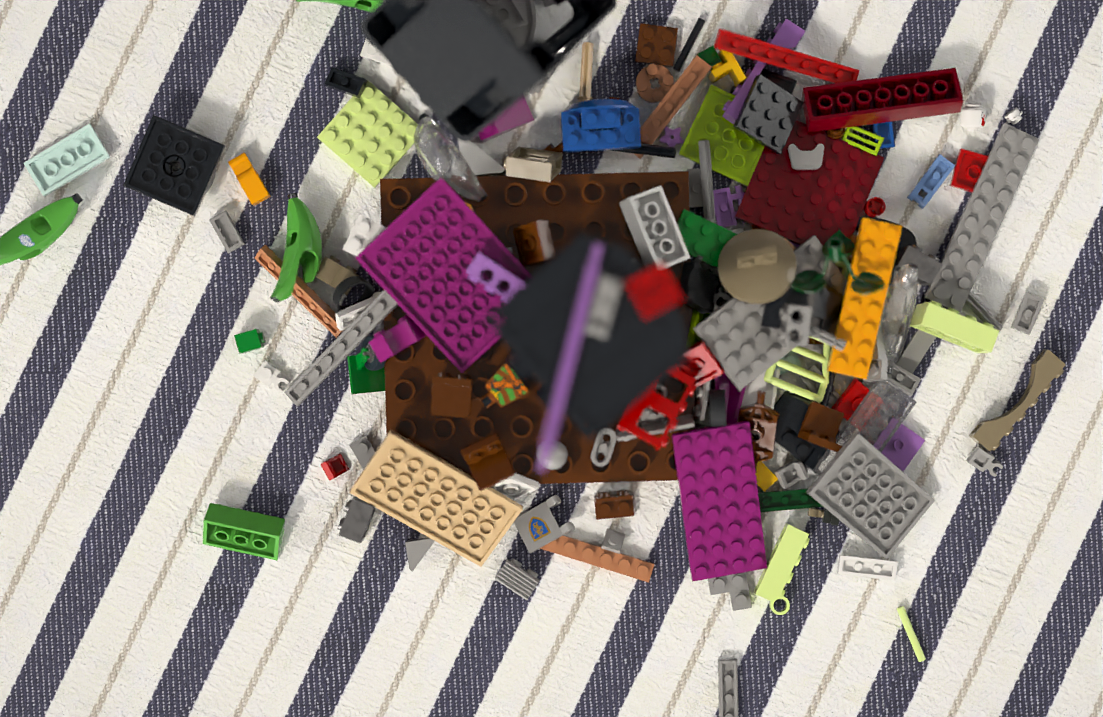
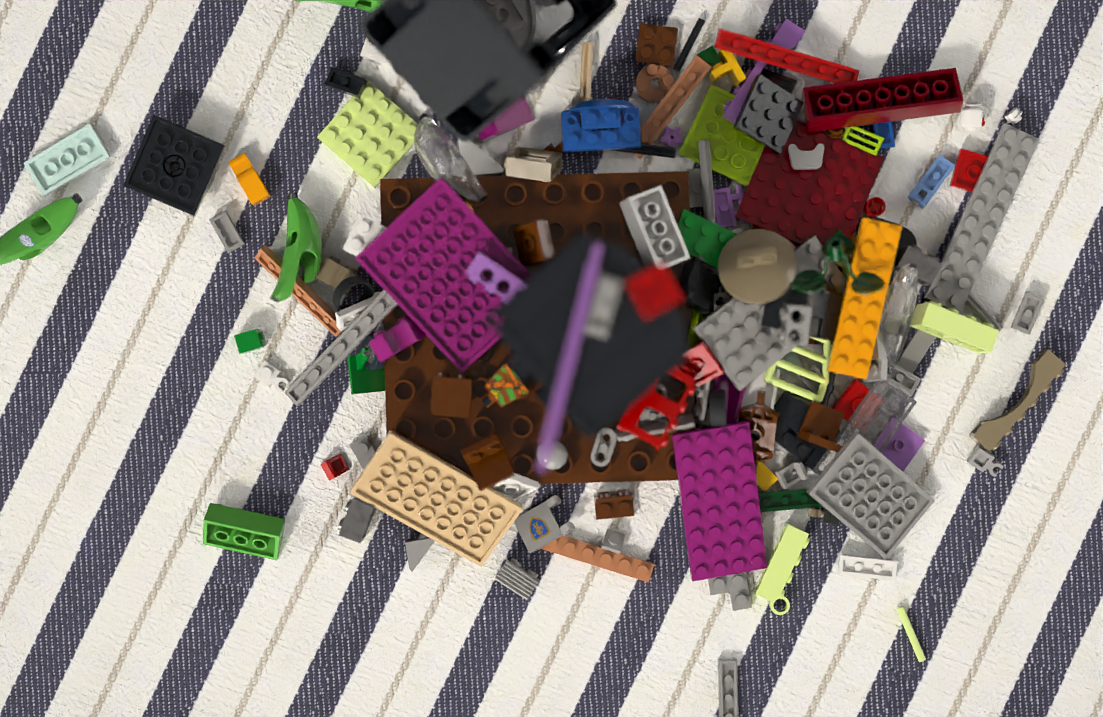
light grey axle [809,326,846,351] -> none

